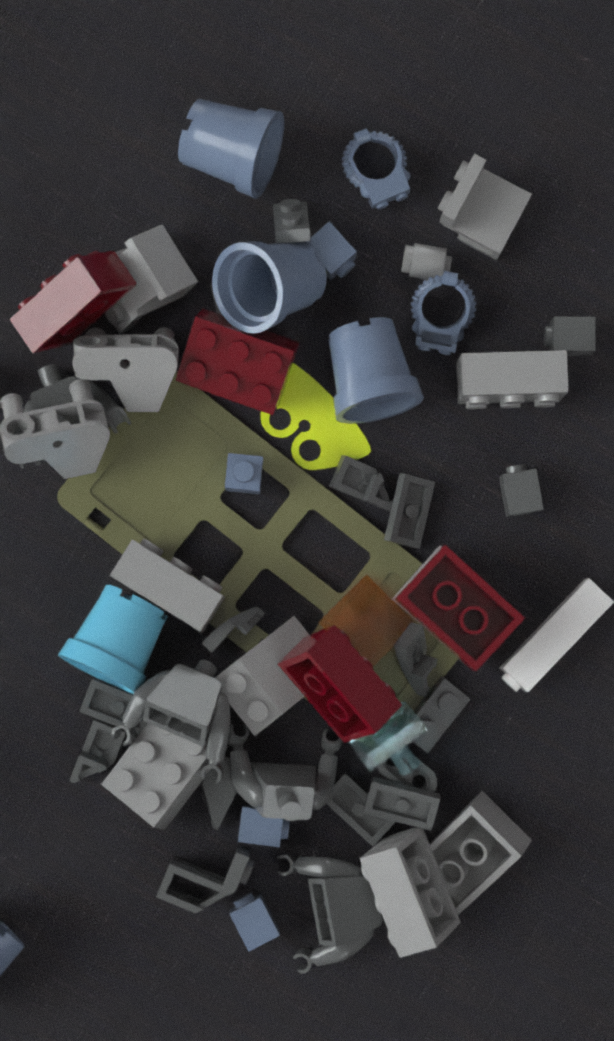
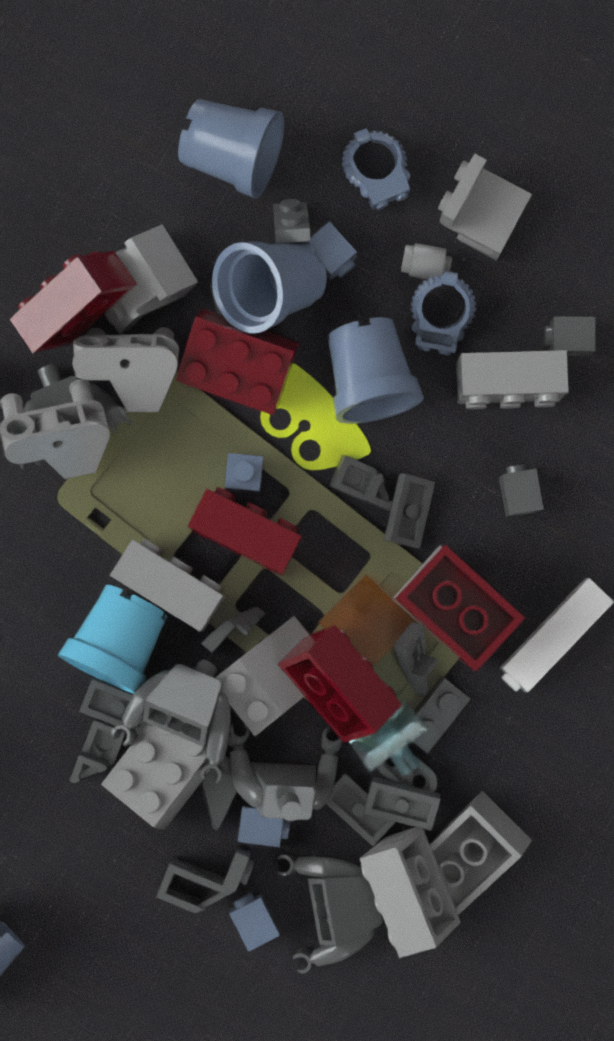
none -> dark red brick [188,487,302,577]

